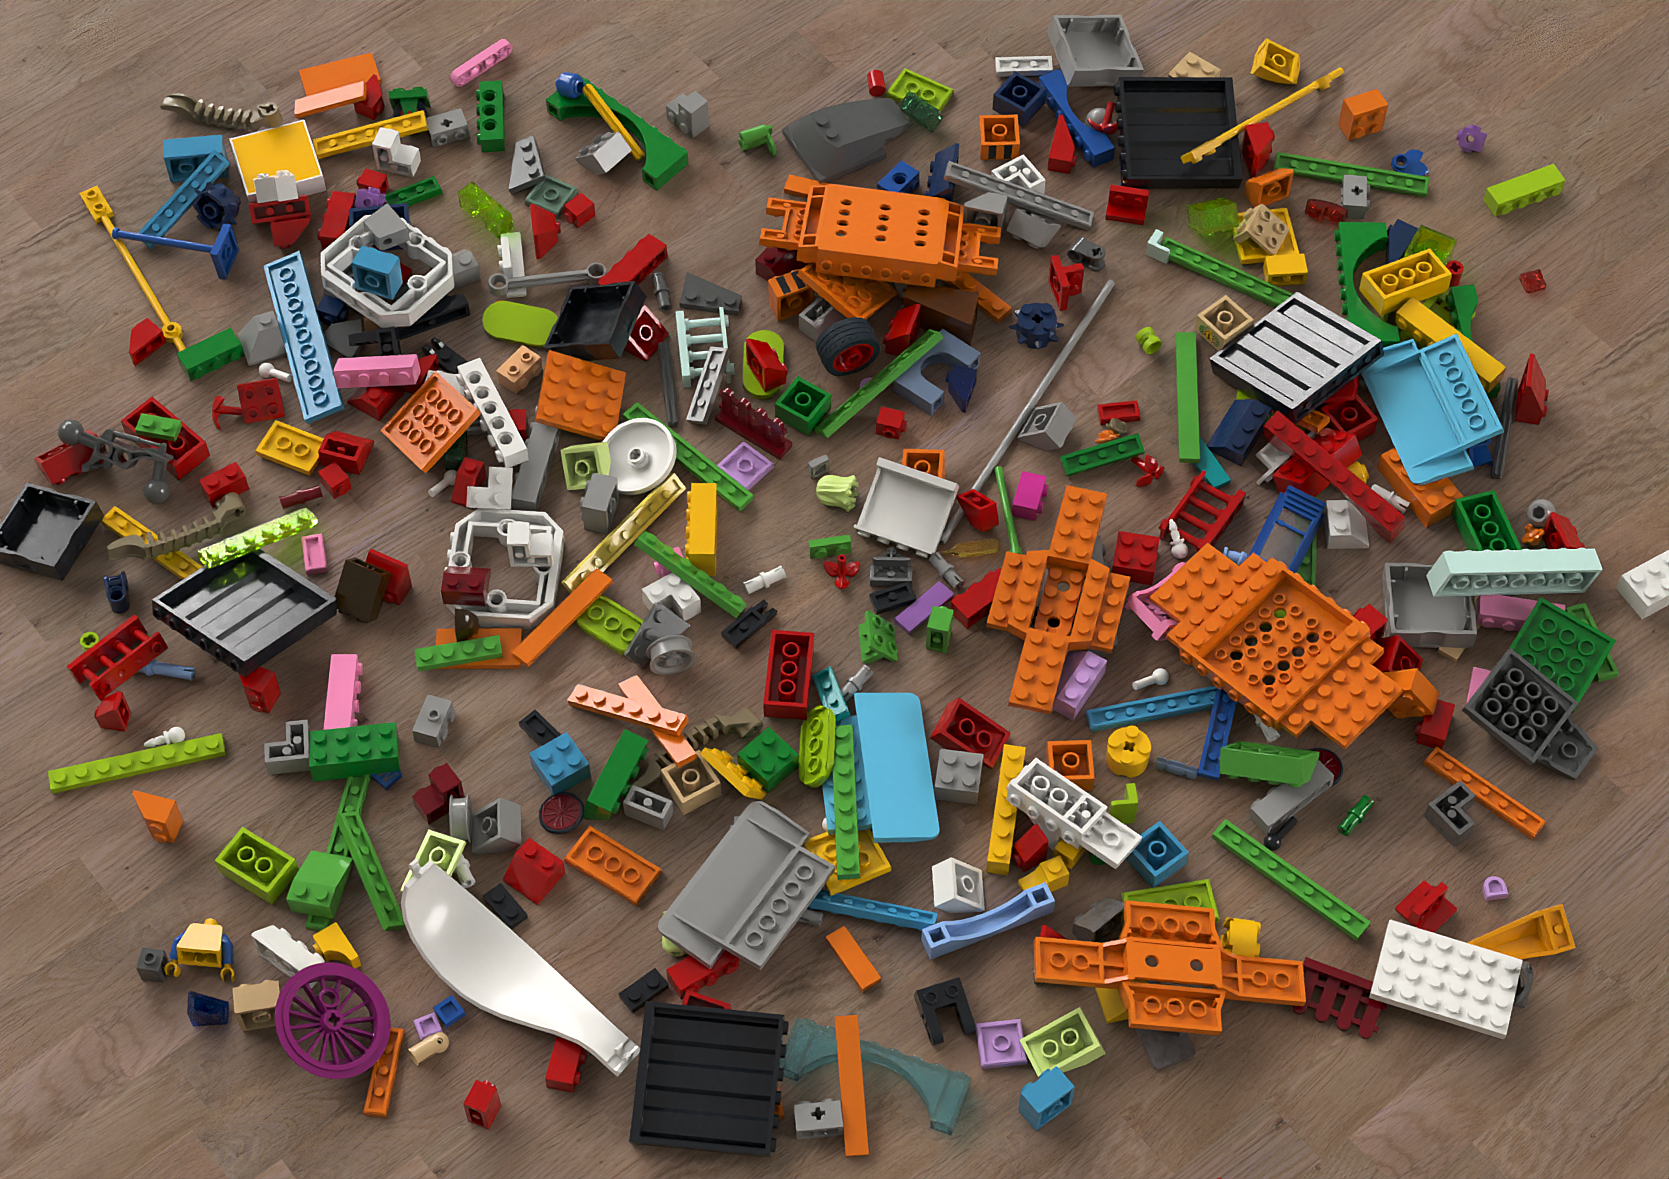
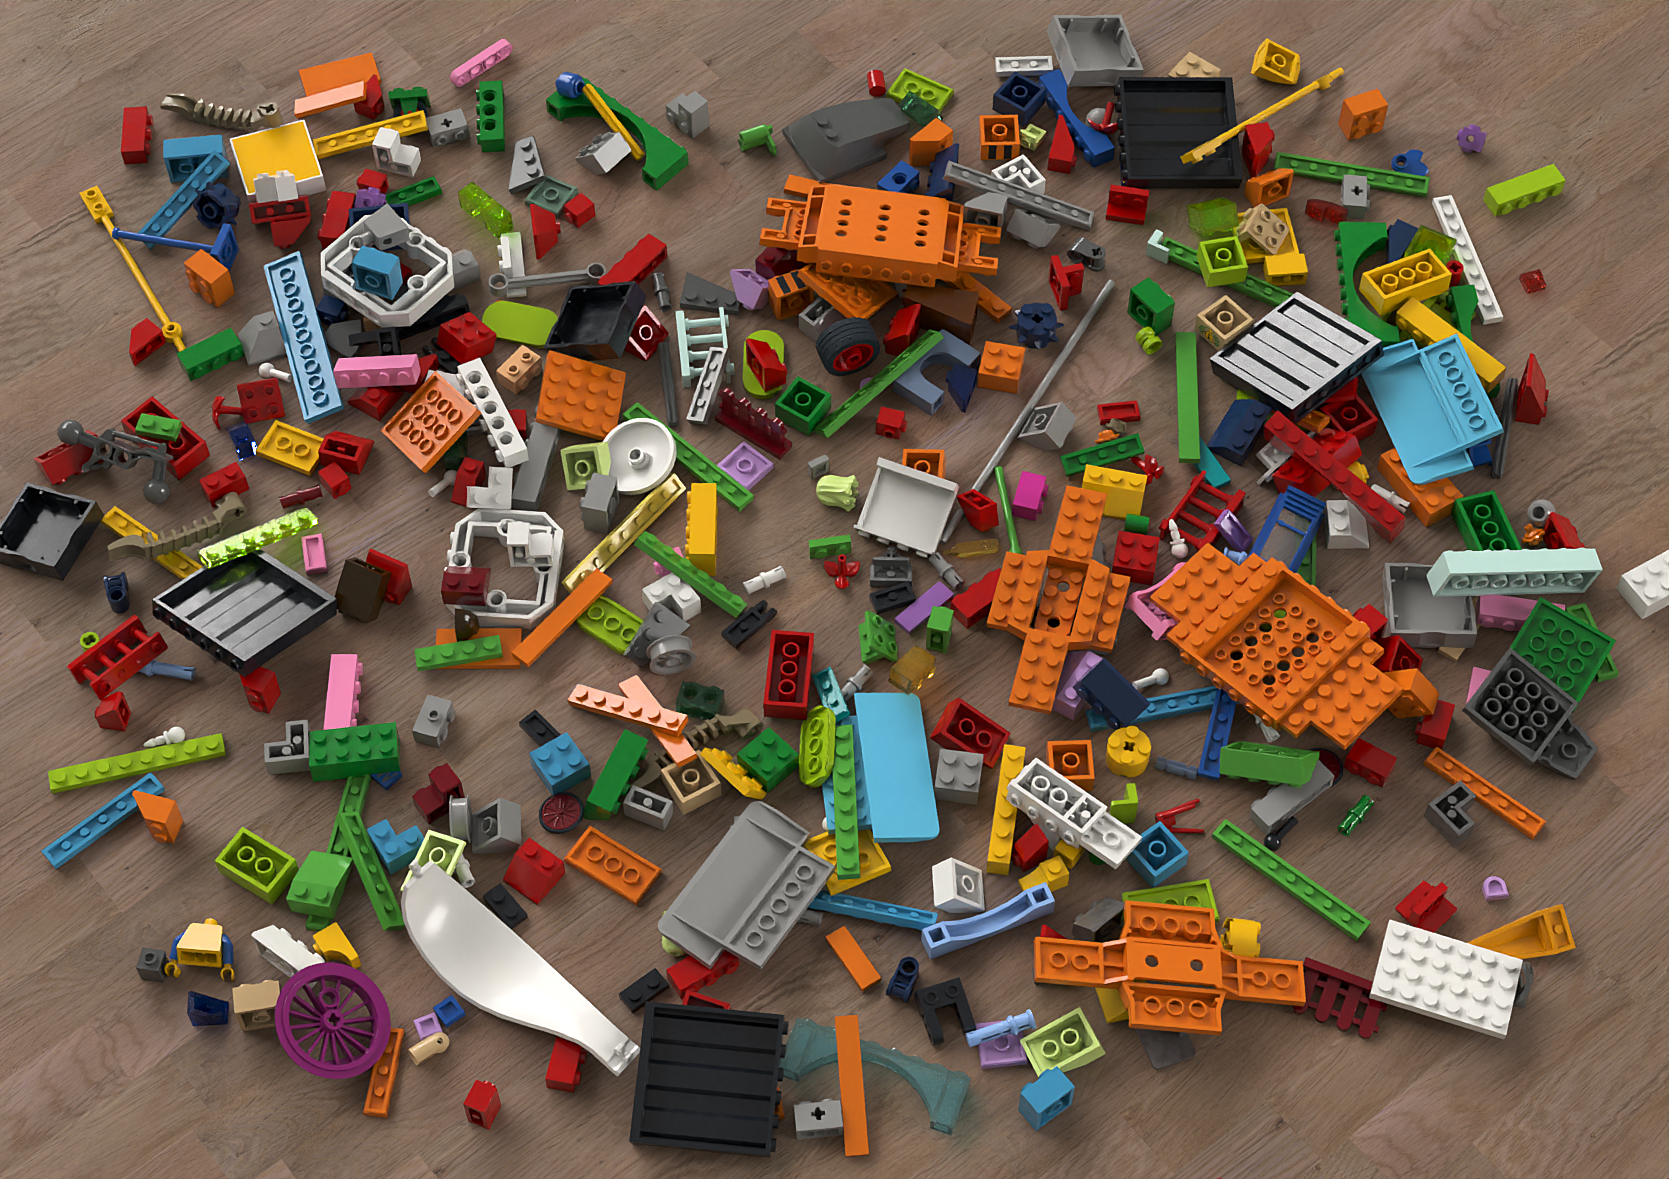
none -> dark azure plate [41,772,165,869]
none -> red brick [121,106,153,164]
none -> orange brick [184,249,235,308]
none -> clear blue slope [225,421,257,461]
none -> dark azure brick [367,819,424,875]
none -> red brick [437,312,497,364]
none -> clear green brick [676,681,725,720]
none -> lavender slope [730,269,769,311]
none -> dark blue piece [886,956,919,1003]
none -> clear yellow brick [888,644,937,695]
none -> orange slope [909,118,953,166]
none -> light blue pin [965,1009,1036,1047]
none -> orange brick [977,341,1025,394]
none -> yellowish green bracket [1019,124,1047,151]
none -> dark blue slope [1072,658,1151,730]
none -> yellow slope [1082,464,1147,521]
none -> green piece [1124,513,1150,535]
none -> green brick [1127,277,1175,336]
none -> red plant [1155,799,1204,834]
none -> lime brick [1196,236,1248,287]
none -> medium lavender tile [1214,509,1253,553]
none -> red brick [1344,737,1397,788]
none -> white plate [1432,195,1503,325]

